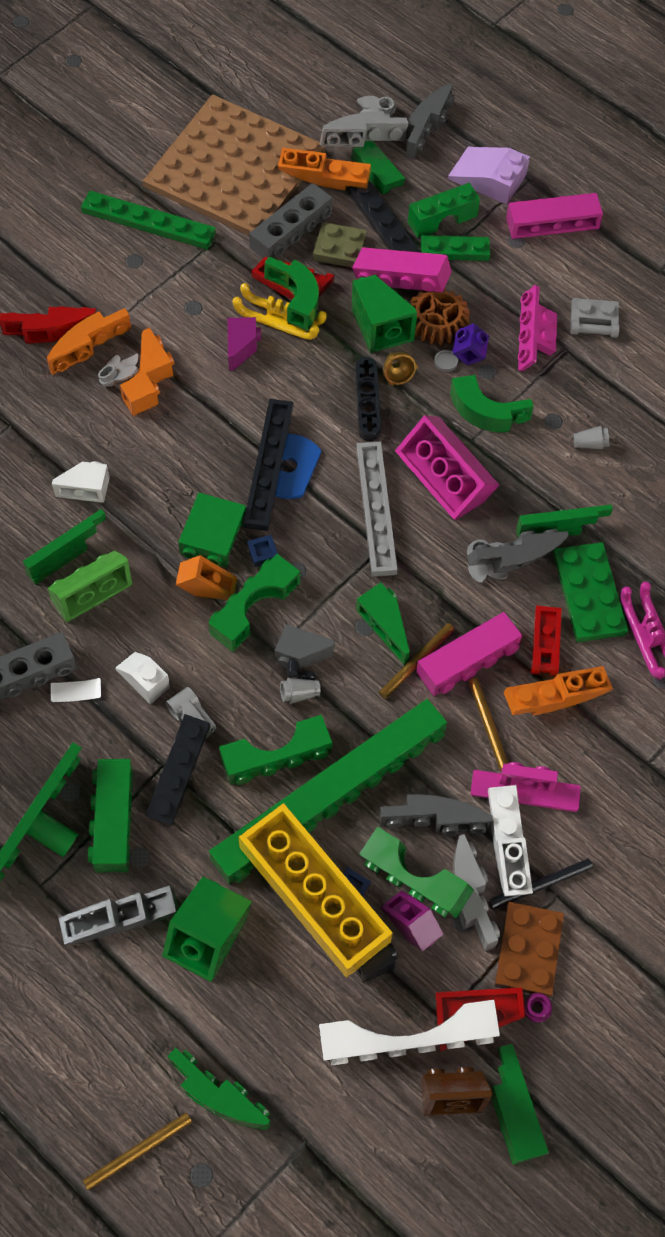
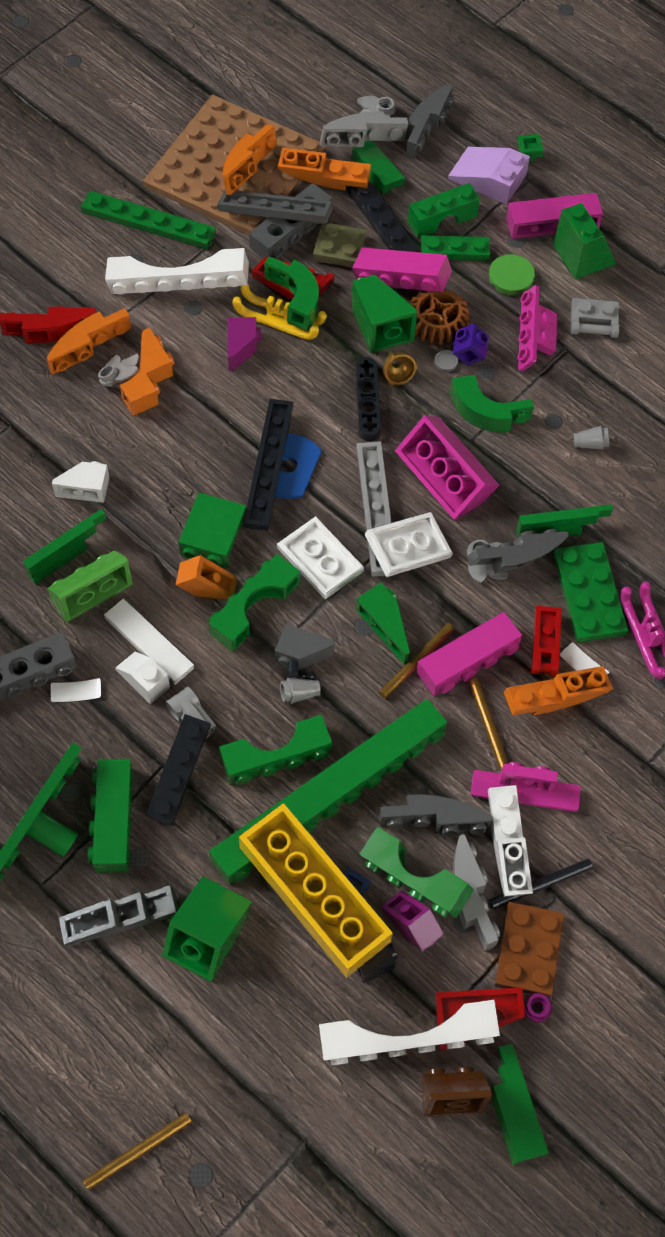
green slope [167,1047,271,1130] -> none
dark blue plate [247,535,278,567] -> none
none -> white tile [104,599,194,685]
none -> white arch [105,248,249,295]
none -> dark grey plate [217,190,333,224]
none -> orange slope [222,124,278,195]
none -> white tile [277,516,364,600]
none -> white tile [365,512,453,577]
none -> bright green tile [488,254,535,296]
none -> green tile [517,134,544,163]
none -> green slope [554,203,615,279]
none -> white sticker [560,642,609,675]

